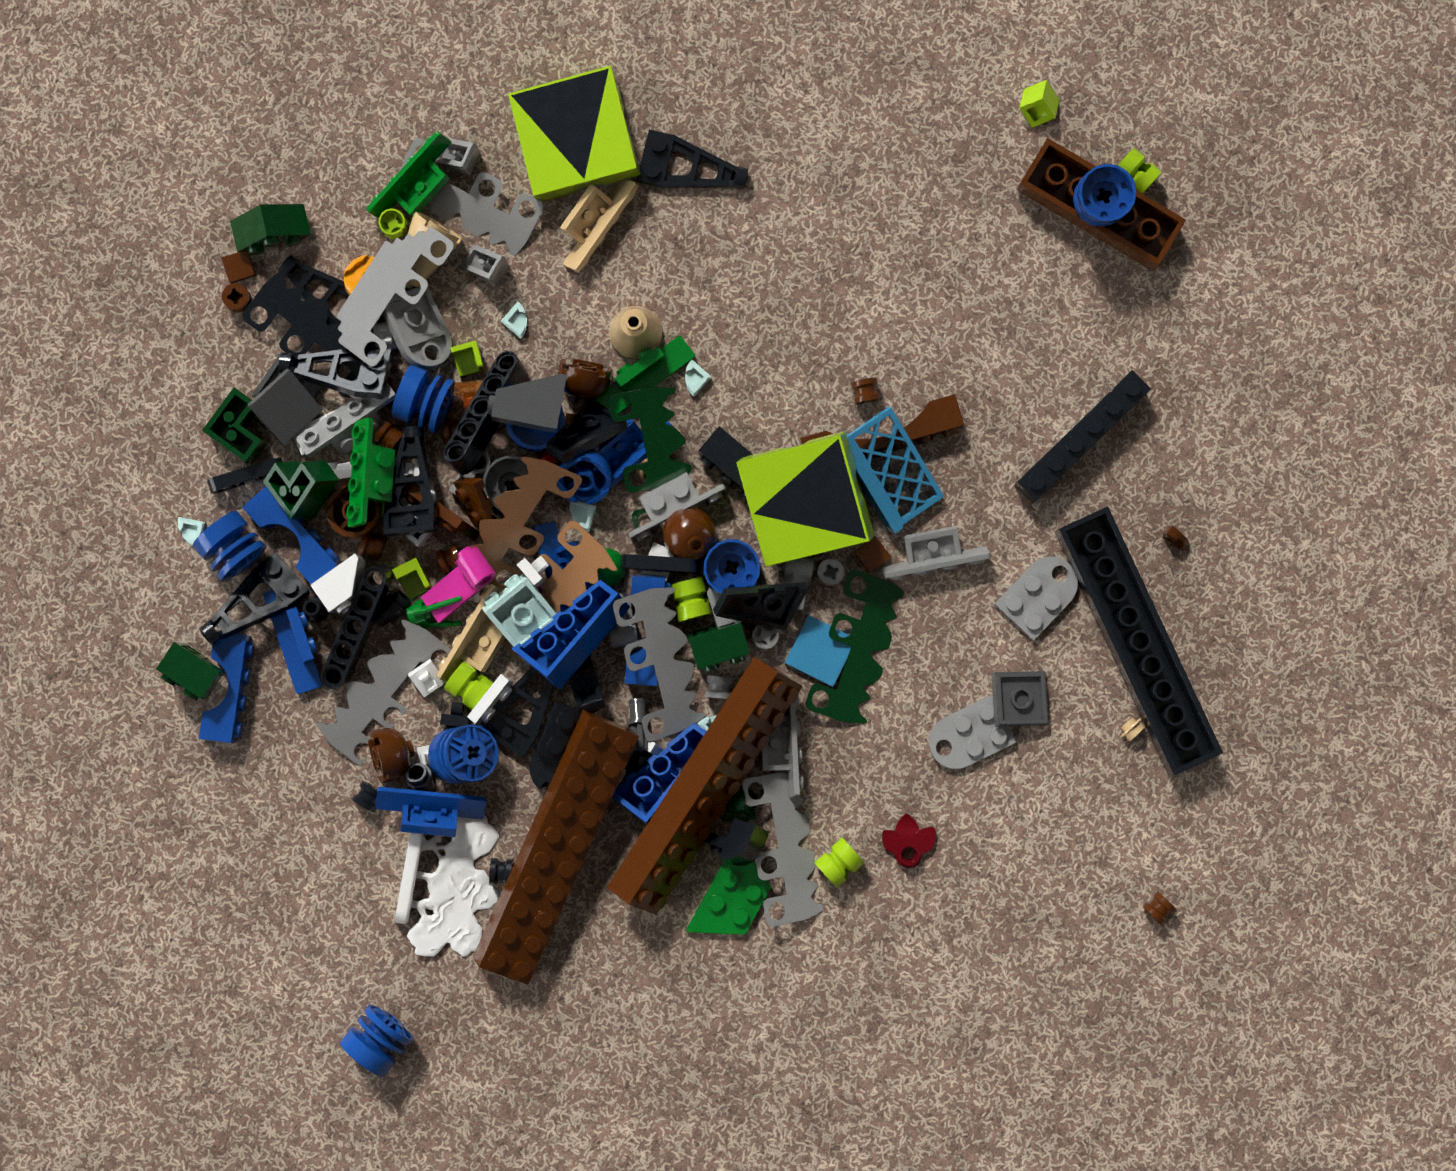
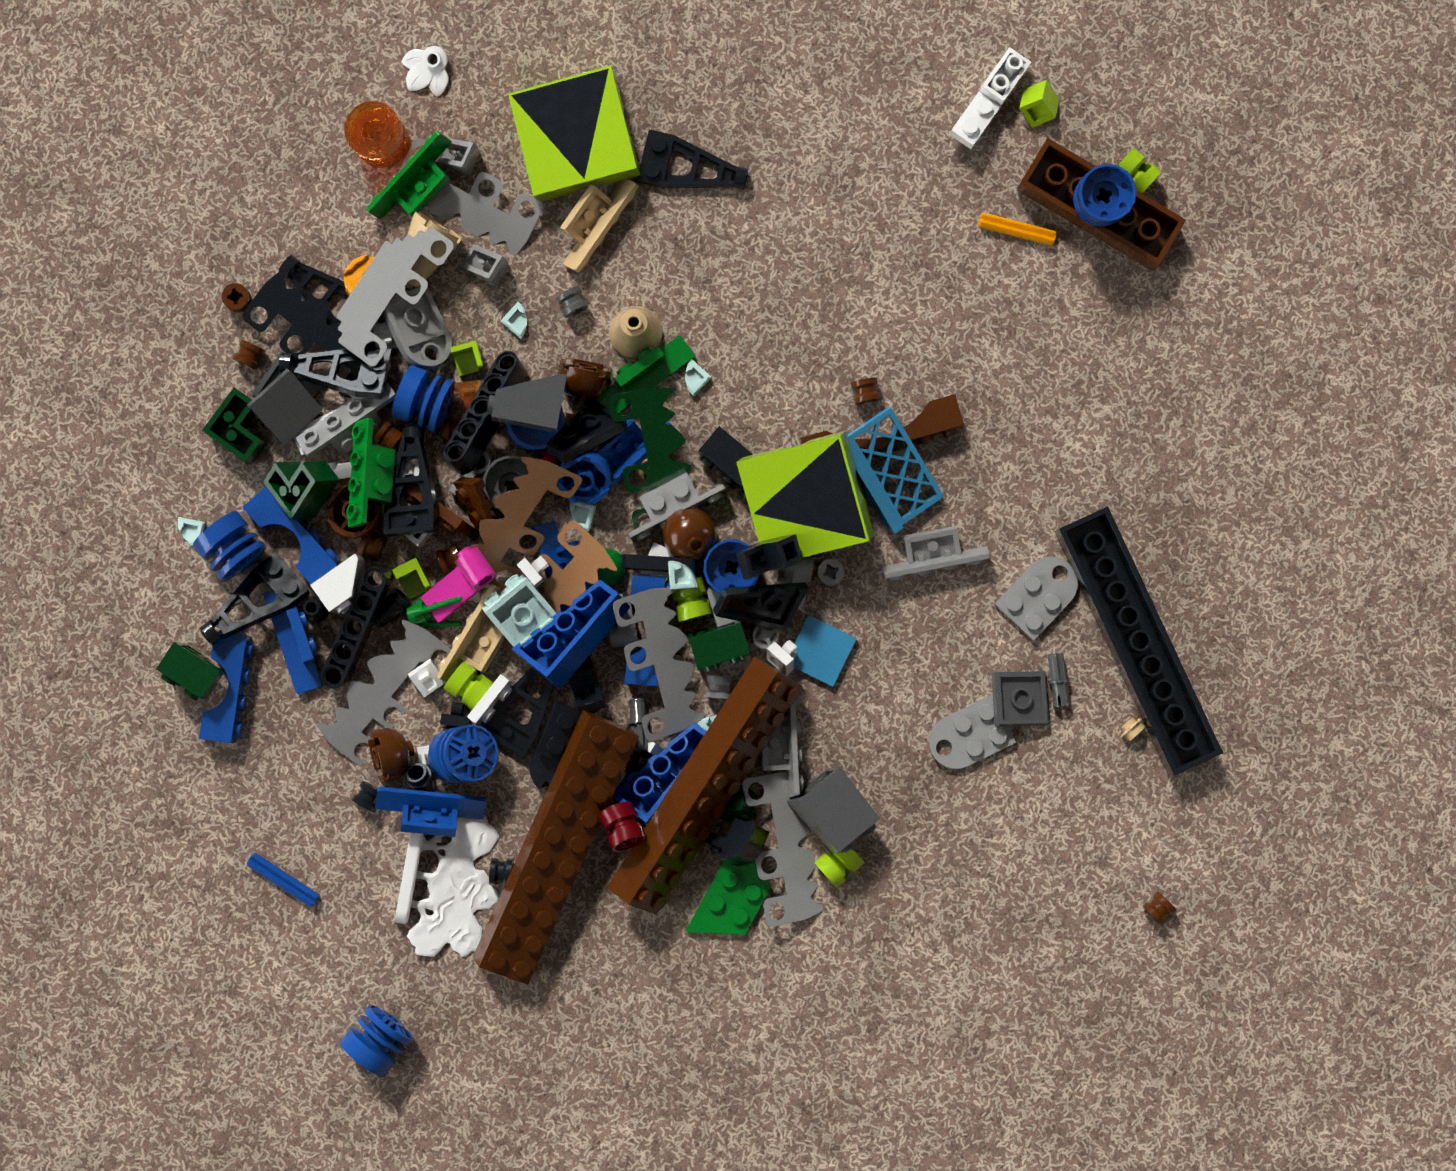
black beam [207,457,283,494] -> none
reddish brown tile [221,252,256,284] -> none
dark green brick [230,204,311,255] -> none
lime wheel [378,208,408,240] -> none
dark green piece [805,569,904,723] -> none
reddish brown tile [854,536,891,573] -> none
dark red plate [882,814,936,868] -> none
black brick [1014,370,1151,504] -> none
reddish brown tile [1162,525,1189,551] -> none
none -> reddish brown wheel [232,339,266,370]
none -> blue axle [247,853,319,907]
none -> clear orange wheel [344,101,409,168]
none -> white plate [401,46,449,97]
none -> dark grey wheel [556,286,589,318]
none -> dark red wheel [599,801,646,852]
none -> light aqua tile [668,561,698,590]
none -> black brick [736,534,803,579]
none -> white tile [767,640,797,676]
none -> dark grey slope [787,767,880,854]
none -> white slope [949,47,1031,149]
none -> light orange axle [978,213,1057,246]
none -> dark grey axle [1048,653,1071,707]

